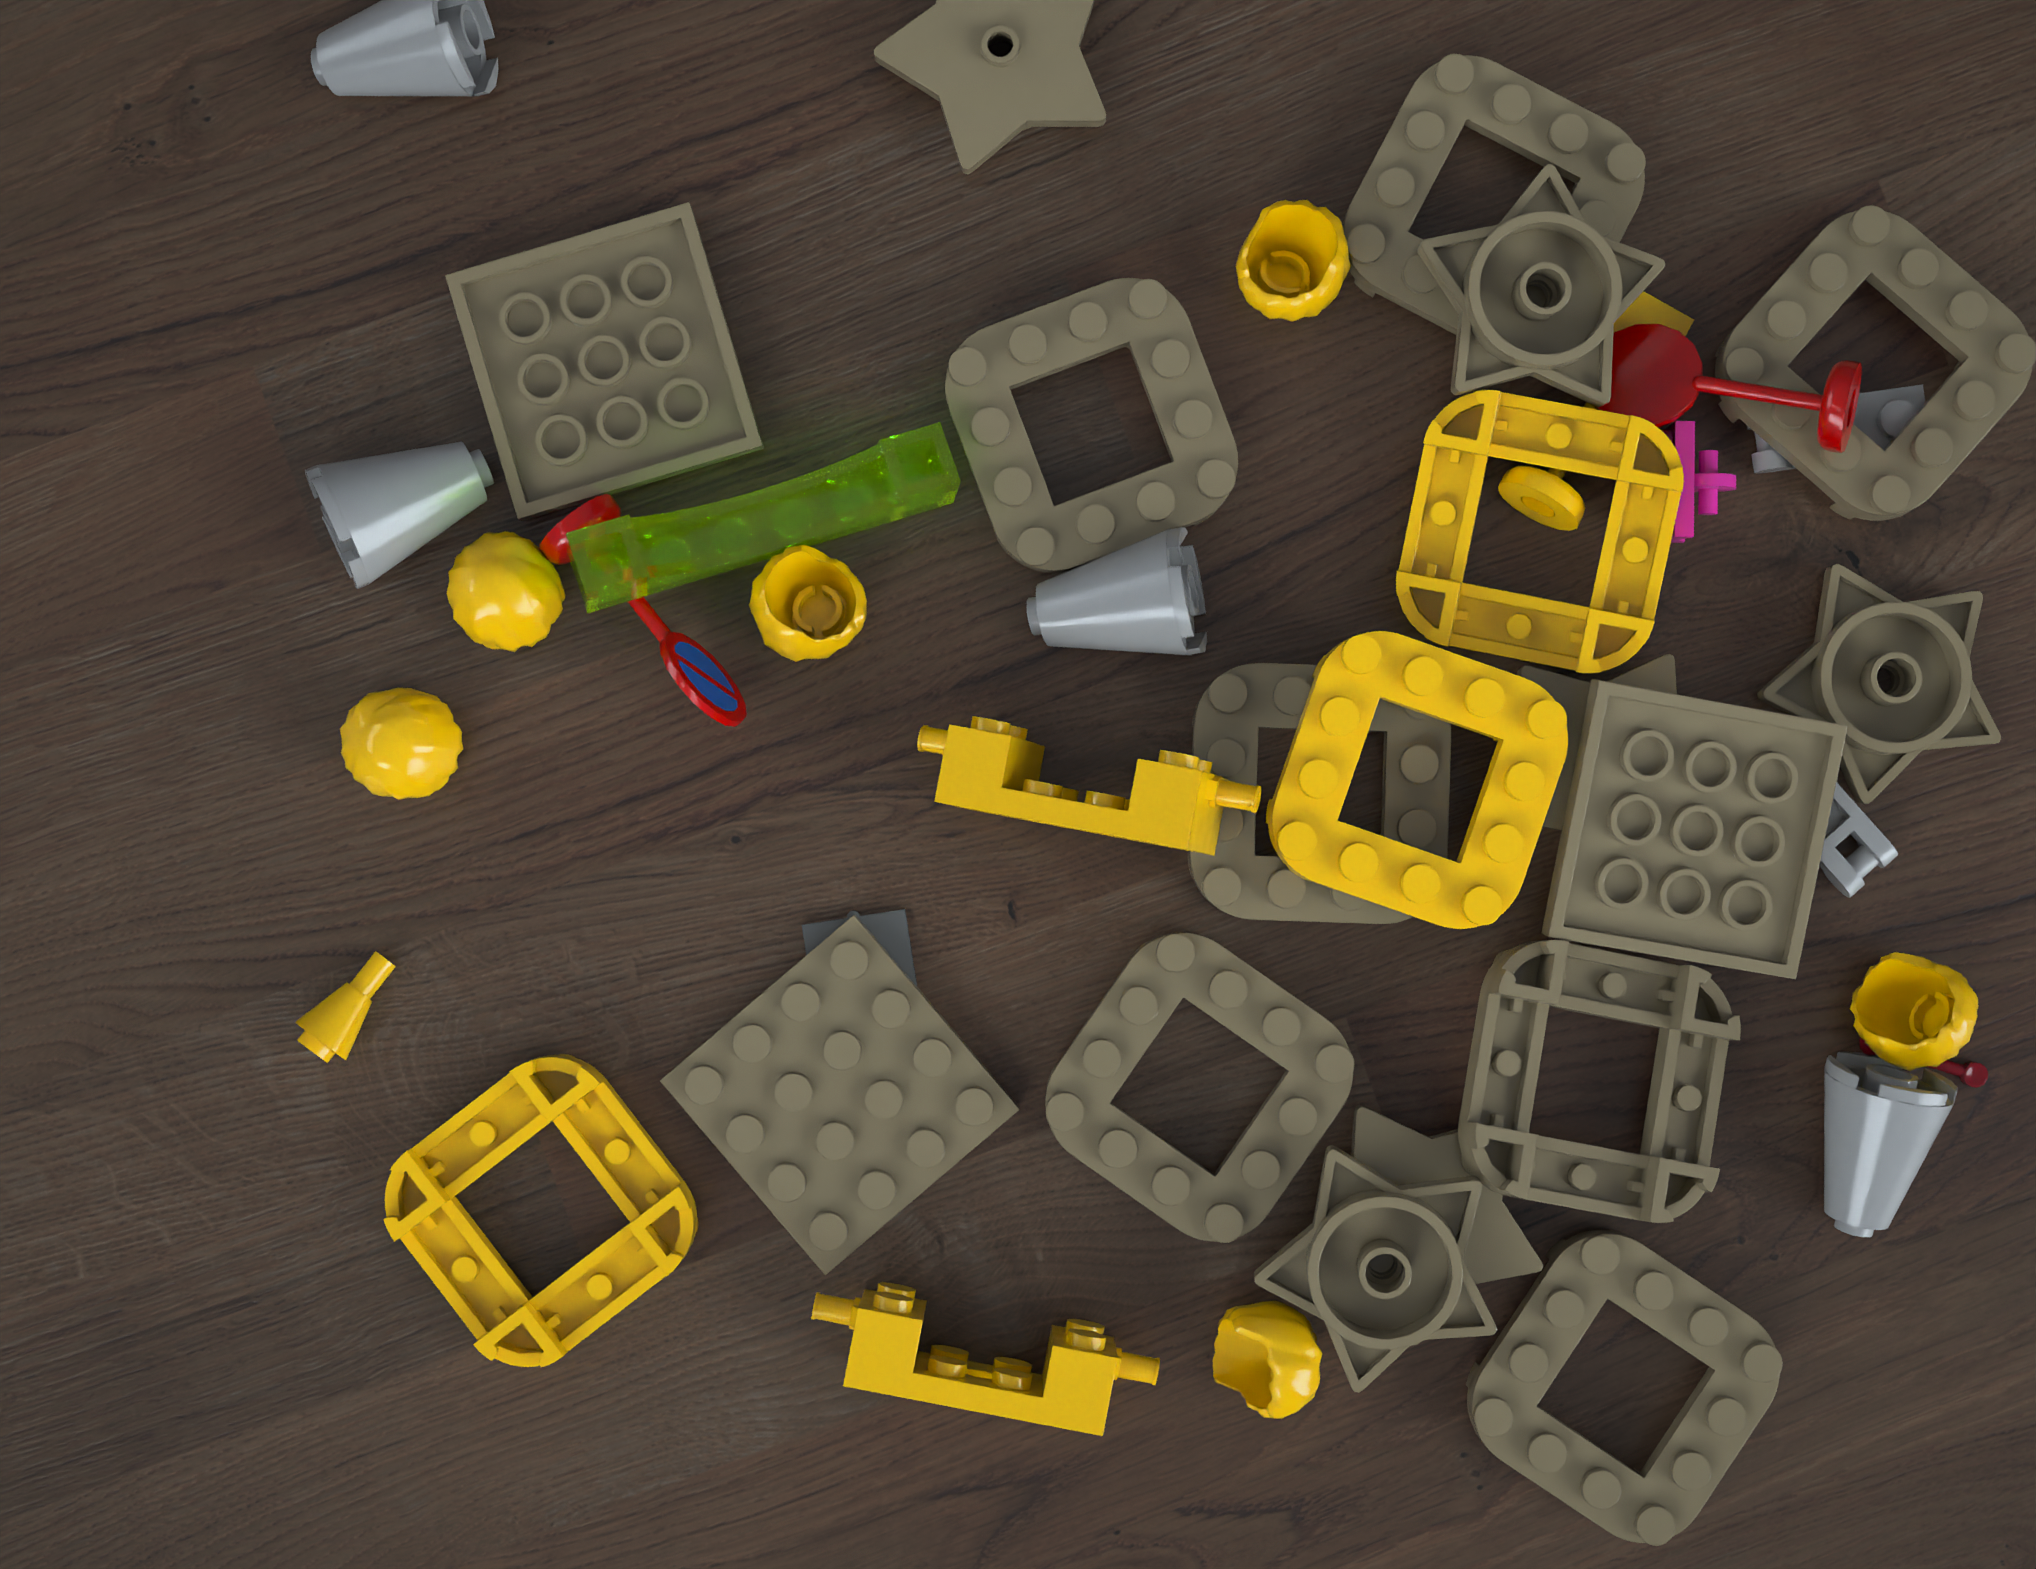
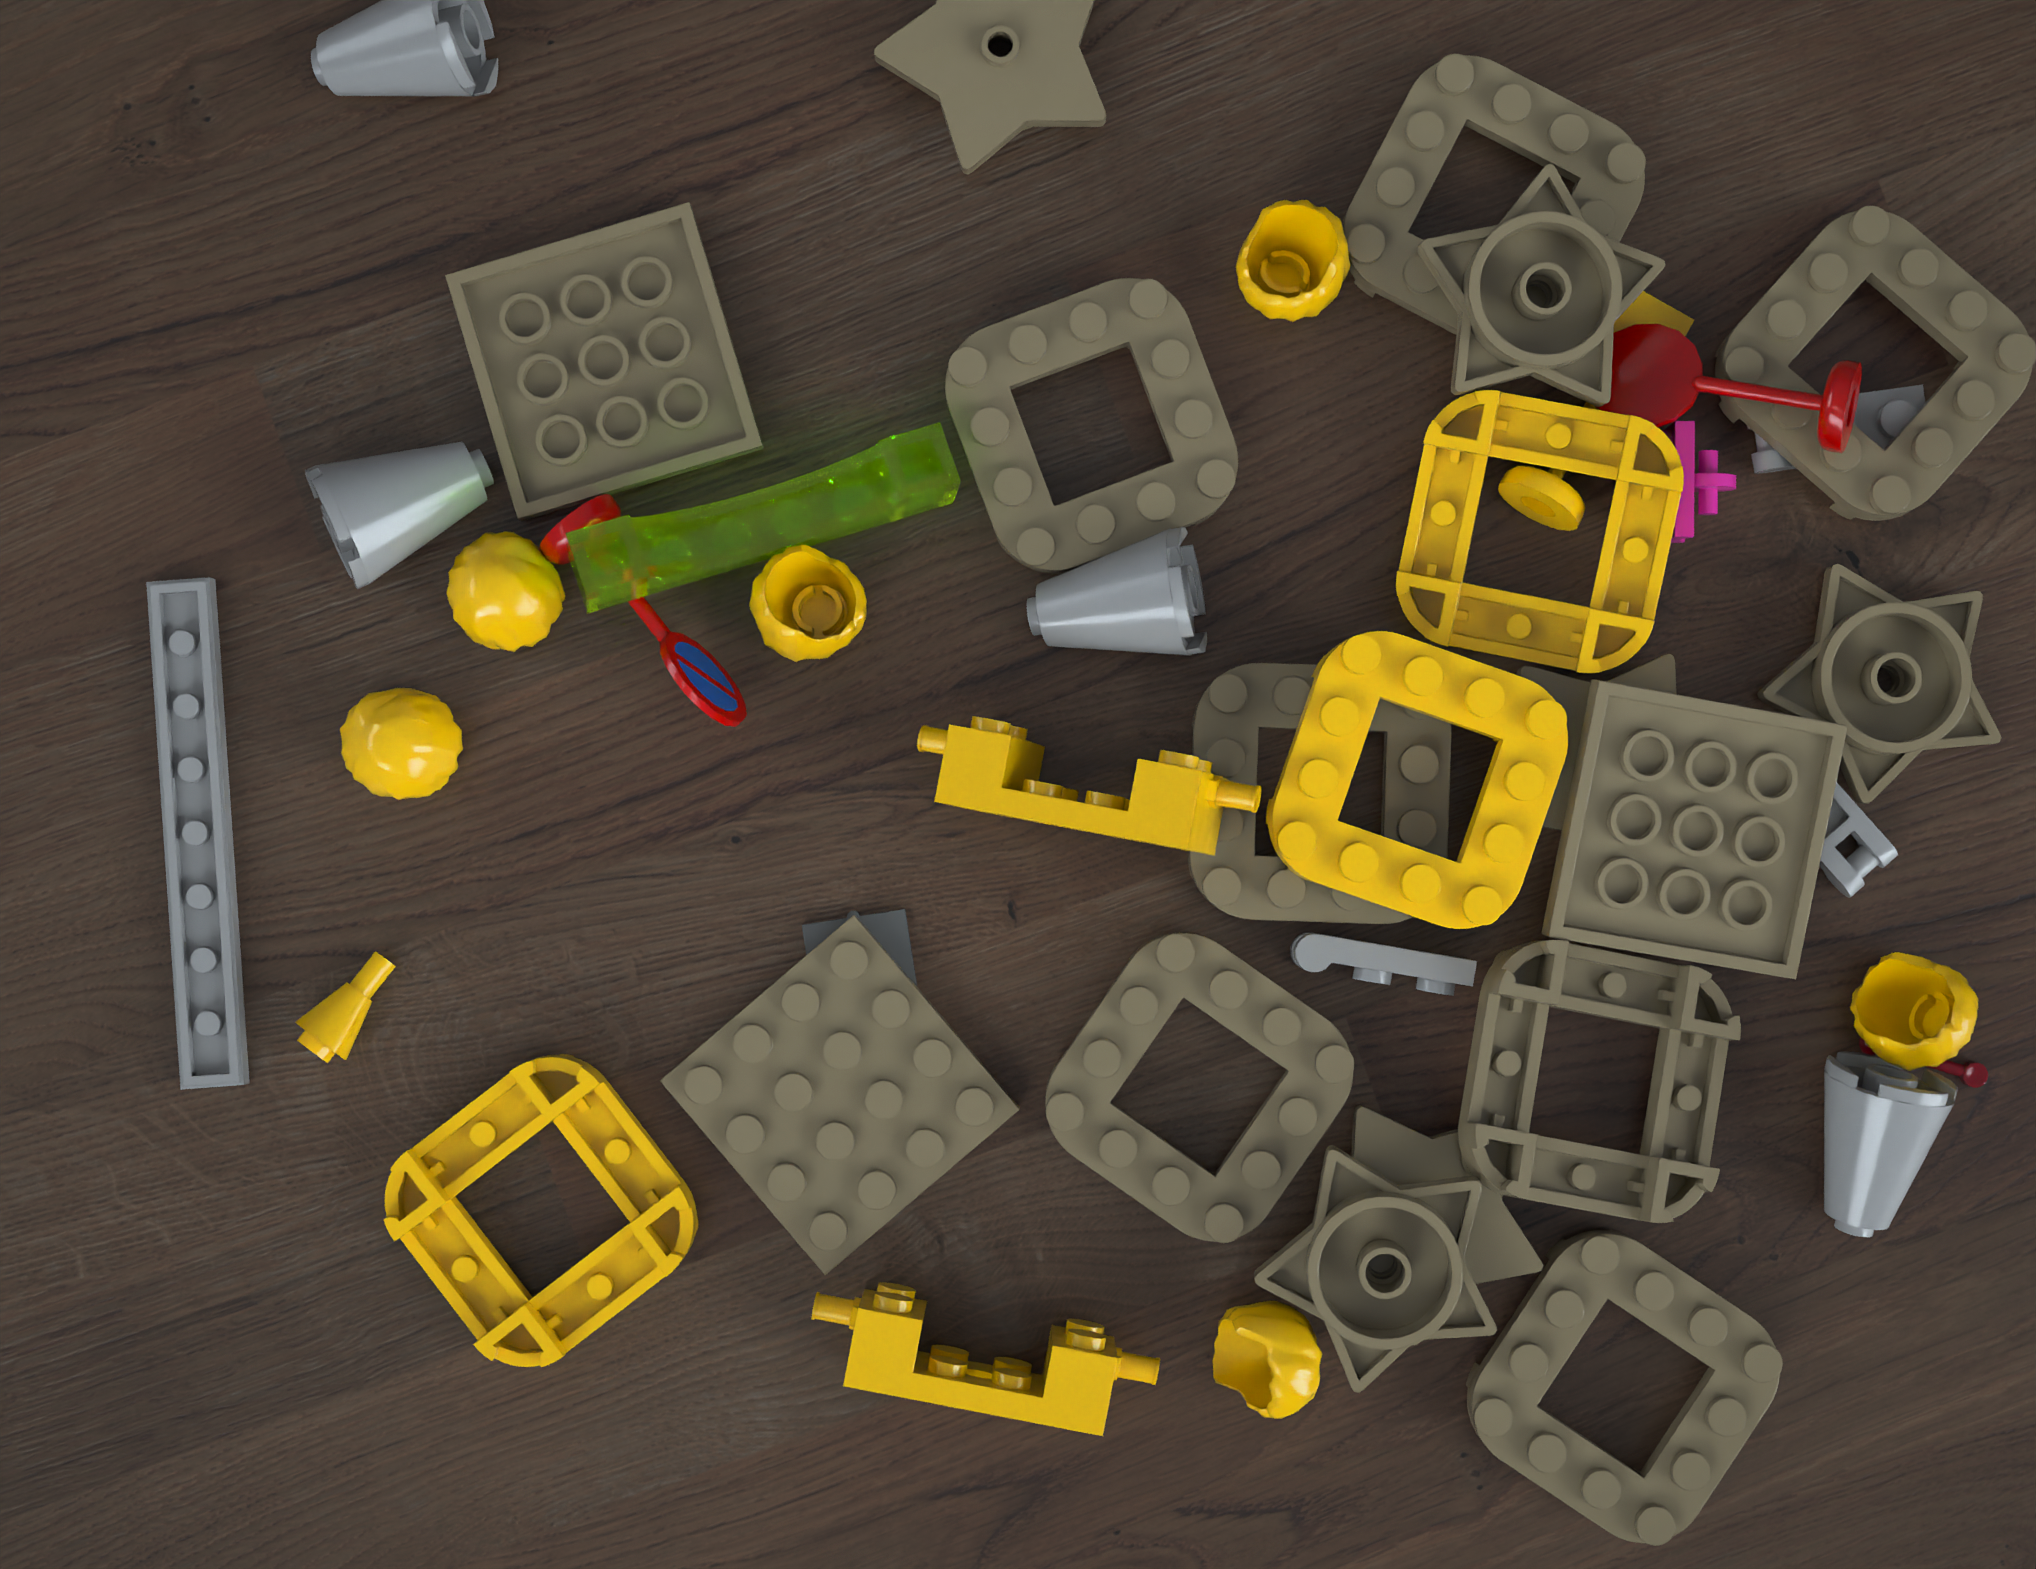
none -> light grey tile [146,577,250,1090]
none -> light grey plate [1290,932,1477,996]

